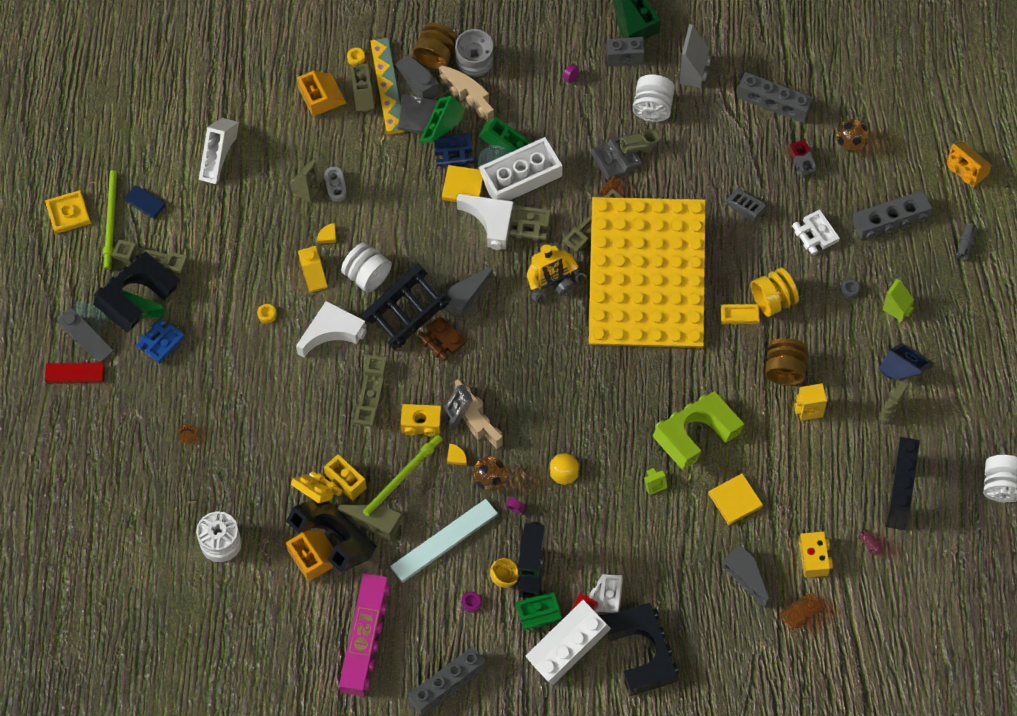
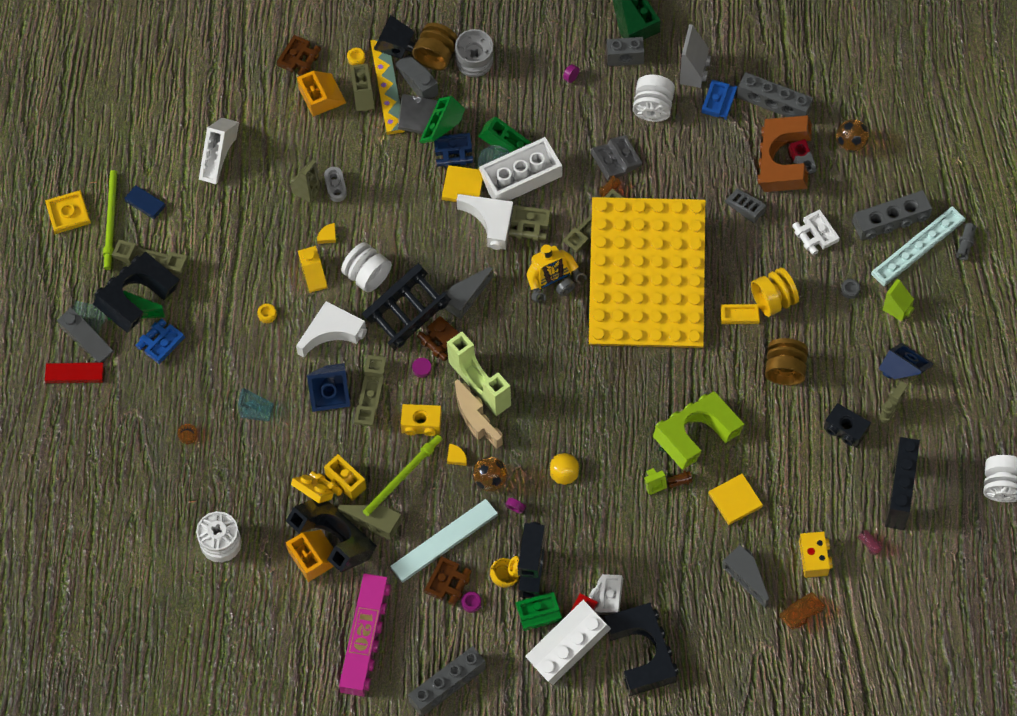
tan slope [438,66,494,121] -> none
dark grey hinge [441,384,473,430] -> none
olive piece [620,129,659,154] -> none
yellow brick [794,383,827,421] -> none
light orange slope [946,142,992,187] -> none
none -> clear light blue slope [238,388,273,422]
none -> reddish brown plate [277,35,321,76]
none -> dark blue slope [307,363,351,412]
none -> black torso [374,15,416,58]
none -> magenta tile [412,358,432,378]
none -> reddish brown plate [424,556,472,606]
none -> yellowish green arch [447,332,511,416]
none -> yellow tile [508,556,519,577]
none -> reddish brown pin [667,470,693,489]
none -> blue plate [701,80,737,120]
none -> dark orange arch [757,115,812,192]
none -> black brick [823,403,871,448]
none -> light aqua tile [871,206,966,287]

